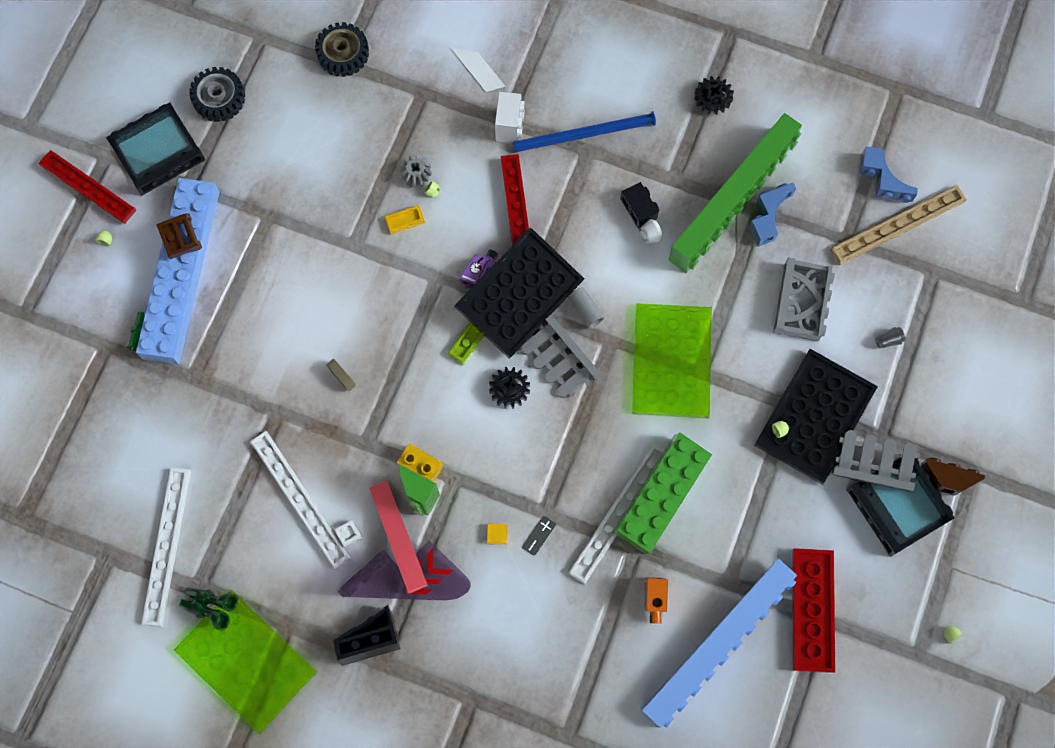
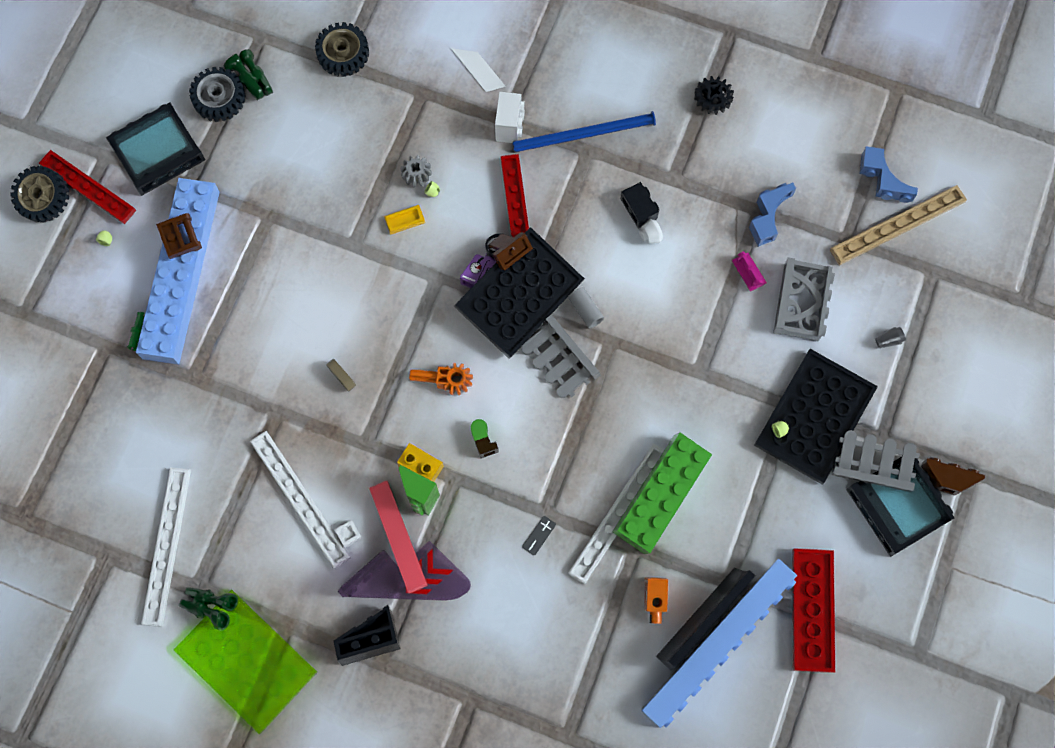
lime tile [447,322,484,365] -> none
yellow tile [487,523,508,545] -> none
black gear [489,367,530,409] -> none
clear neon green plate [632,303,712,419] -> none
bright green brick [669,112,802,273] -> none
yellowish green hinge [944,626,963,644] -> none
none -> wheel [10,166,69,223]
none -> dark green piece [223,49,273,100]
none -> orange gear [409,363,473,396]
none -> leg [471,419,499,459]
none -> reddish brown piece [485,232,533,271]
none -> black arch [656,568,756,670]
none -> dark pink hinge [732,251,767,292]

